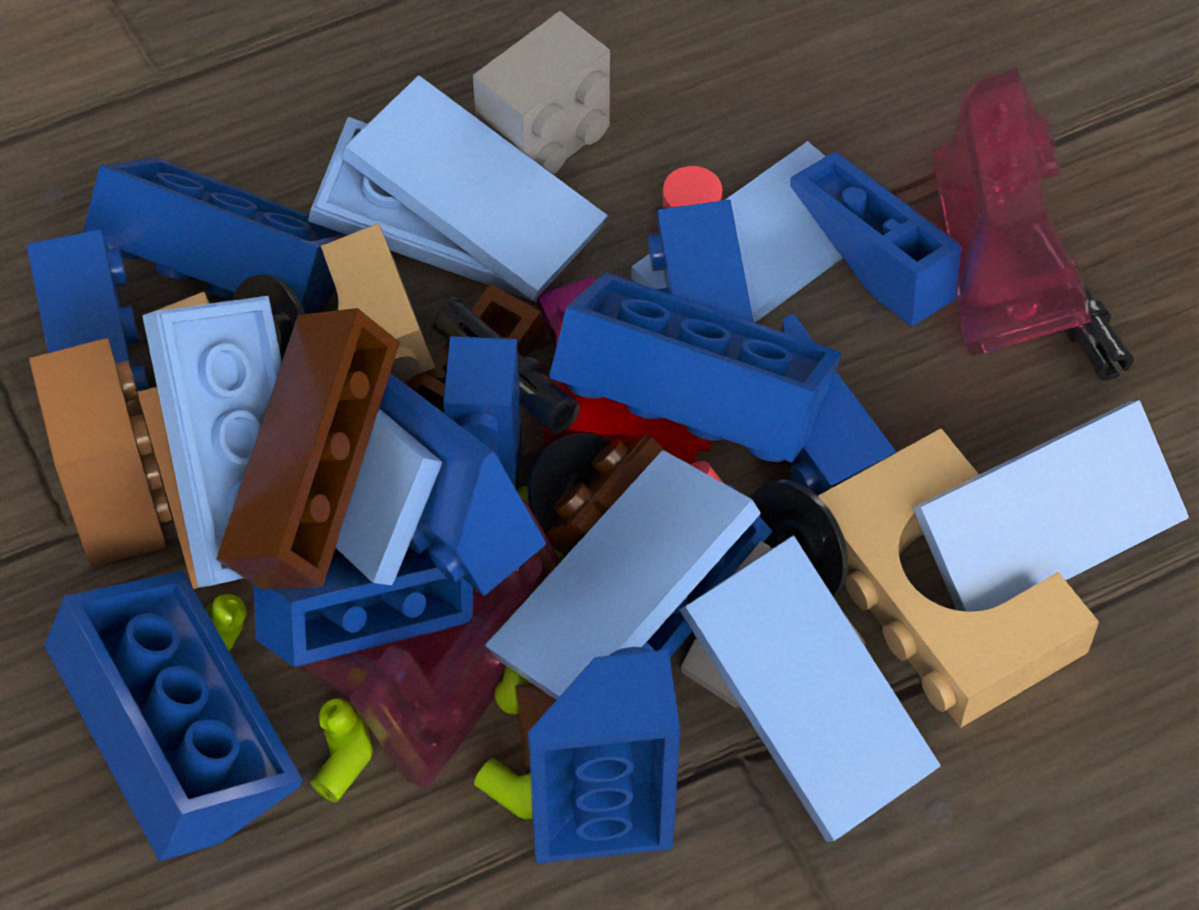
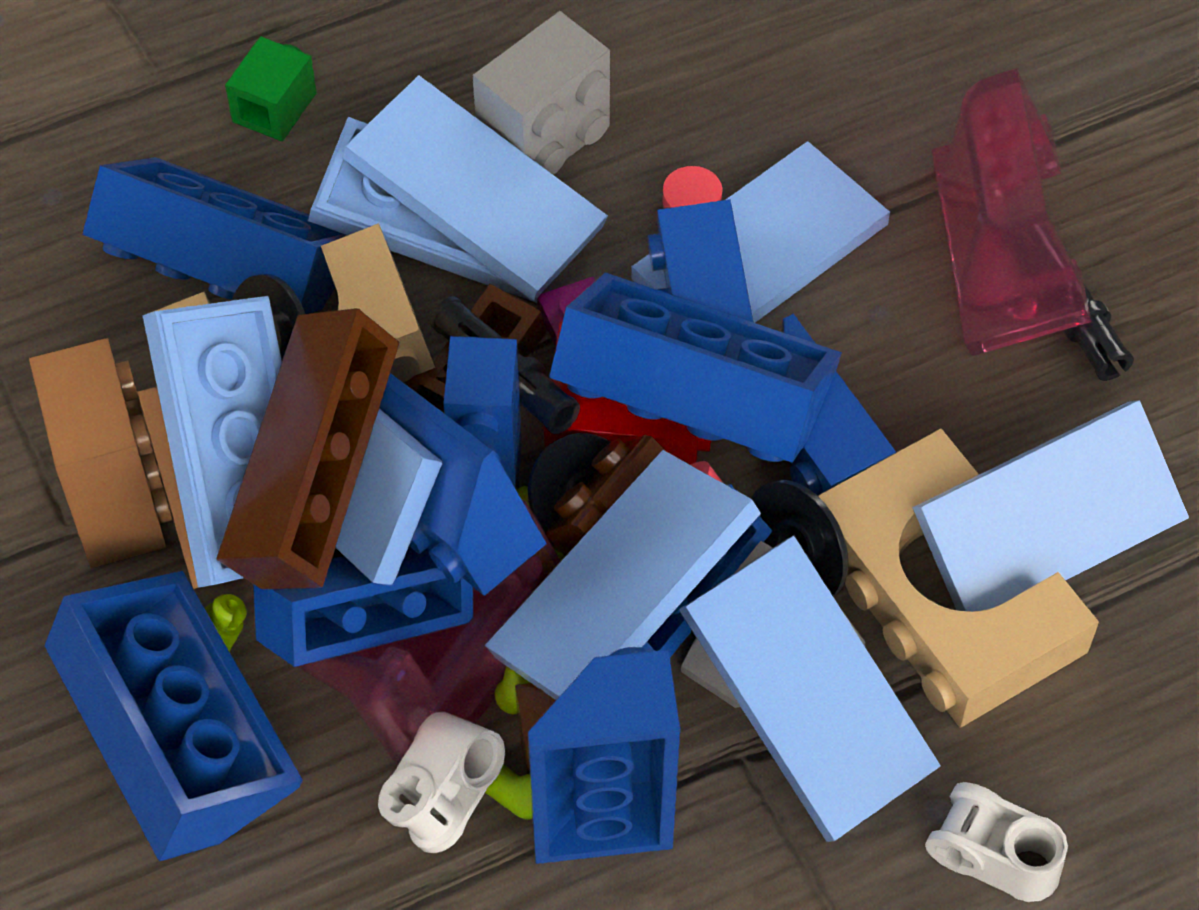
blue wedge [26,229,150,394] -> none
lime arm [310,698,373,803] -> none
blue slope [790,151,962,327] -> none
none -> green brick [225,36,317,142]
none -> white piece [378,711,505,853]
none -> white piece [925,782,1068,902]

